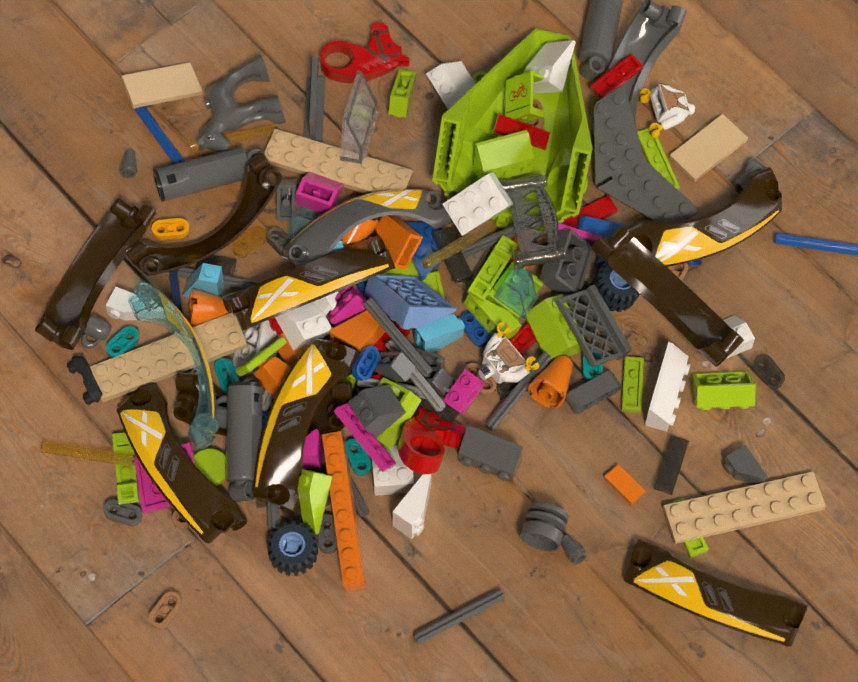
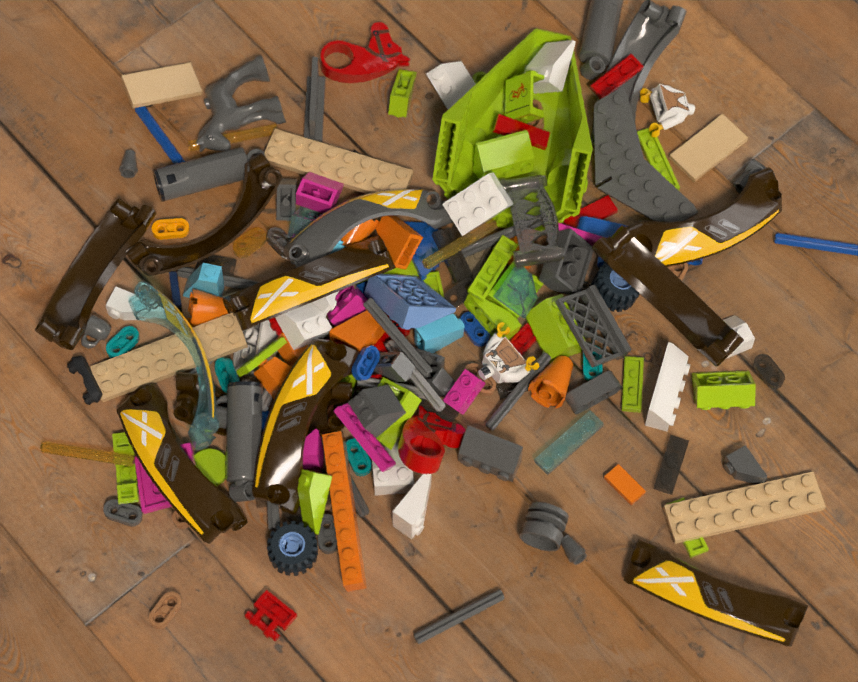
clear slope [340,71,380,164] -> none
none -> red plate [244,590,298,642]
none -> clear smoke plate [444,278,475,308]
none -> clear light blue plate [534,410,604,475]

